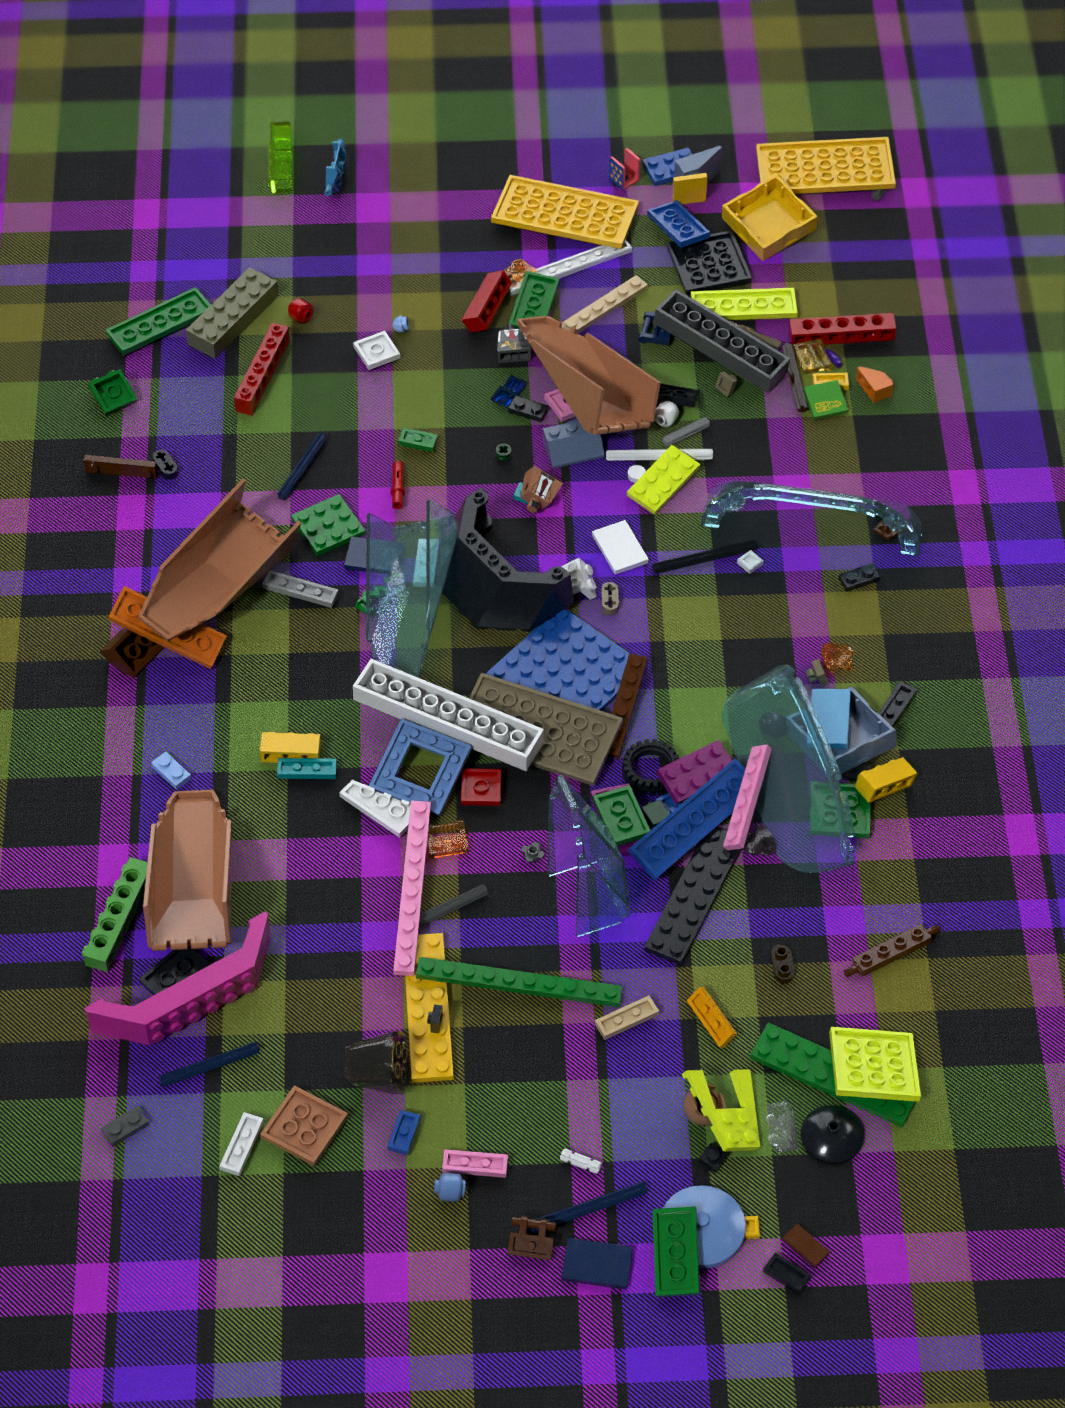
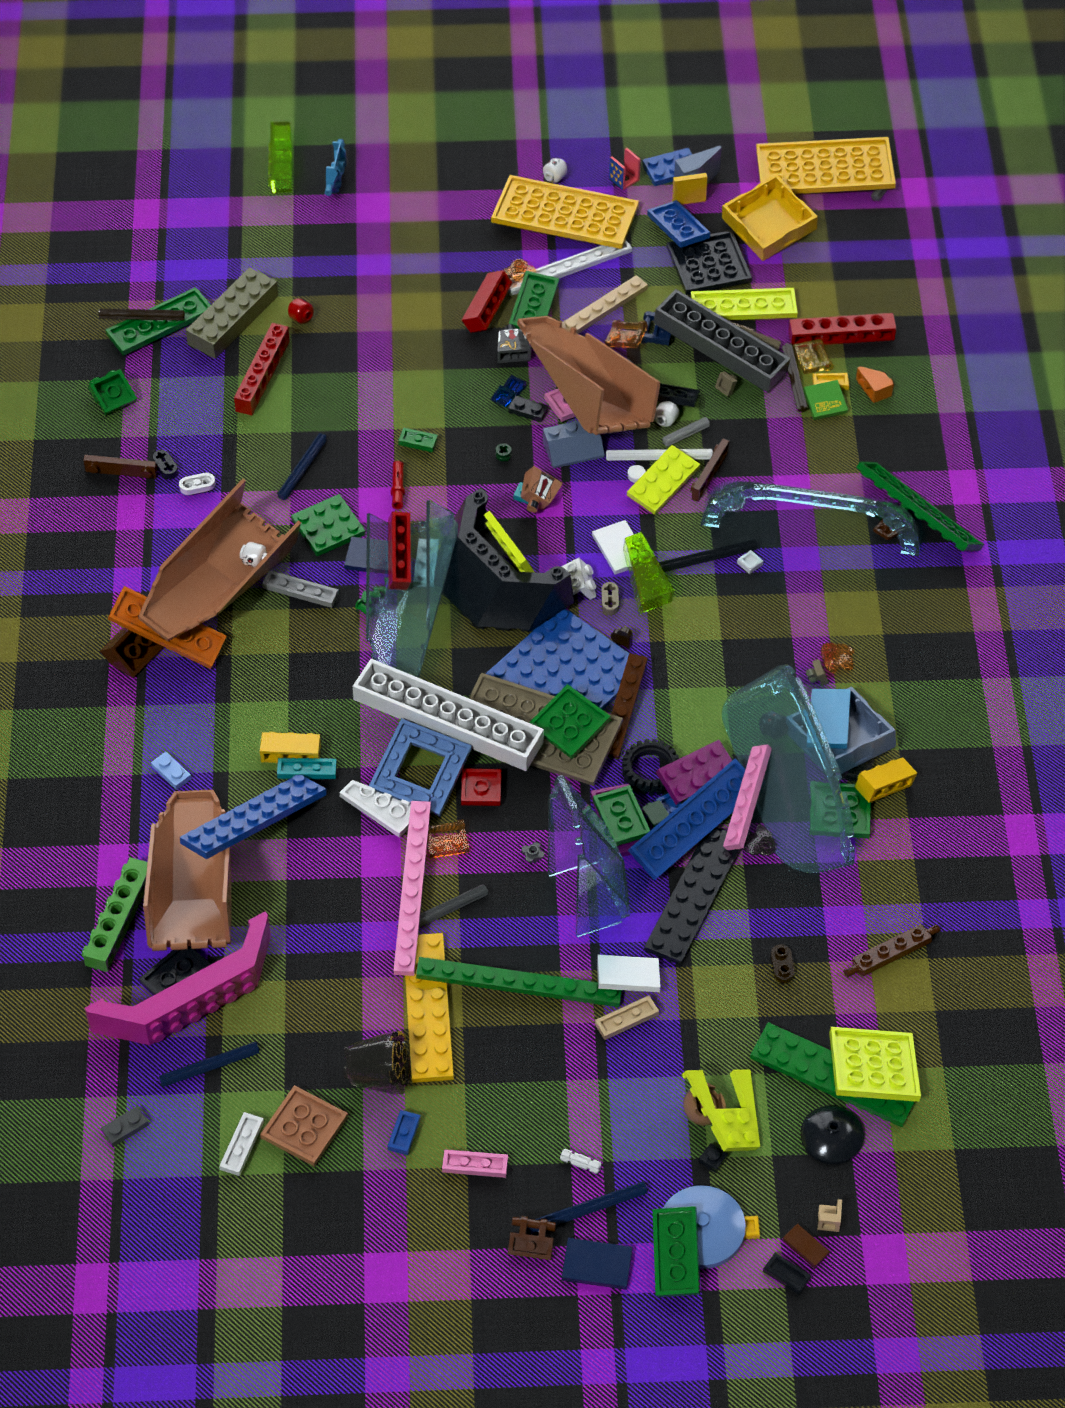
white plate [353,331,400,370] -> none
light blue plate [392,315,409,333] -> none
black plate [427,1004,443,1034] -> none
medium blue head [434,1173,465,1202] -> none
light orange plate [687,987,737,1048] -> none
clear brick [766,1101,798,1153] -> none
dark purple piece [825,349,843,368] -> none
black plate [839,563,881,592] -> none
black plate [878,681,917,727] -> none
none -> dark brown axle [98,308,185,321]
none -> white plate [179,473,216,495]
none -> blue plate [180,775,326,859]
none -> white head [240,542,268,567]
none -> red brick [388,511,411,590]
none -> neon yellow plate [484,511,534,573]
none -> green plate [529,684,611,759]
none -> white head [543,158,568,183]
none -> white tile [597,955,660,992]
none -> clear orange plate [604,320,648,348]
none -> dark brown tile [611,627,633,648]
none -> clear neon green wedge [623,532,674,614]
none -> reddish brown plate [690,439,729,502]
none -> tan panel [817,1199,842,1232]
none -> green plate [856,462,984,551]

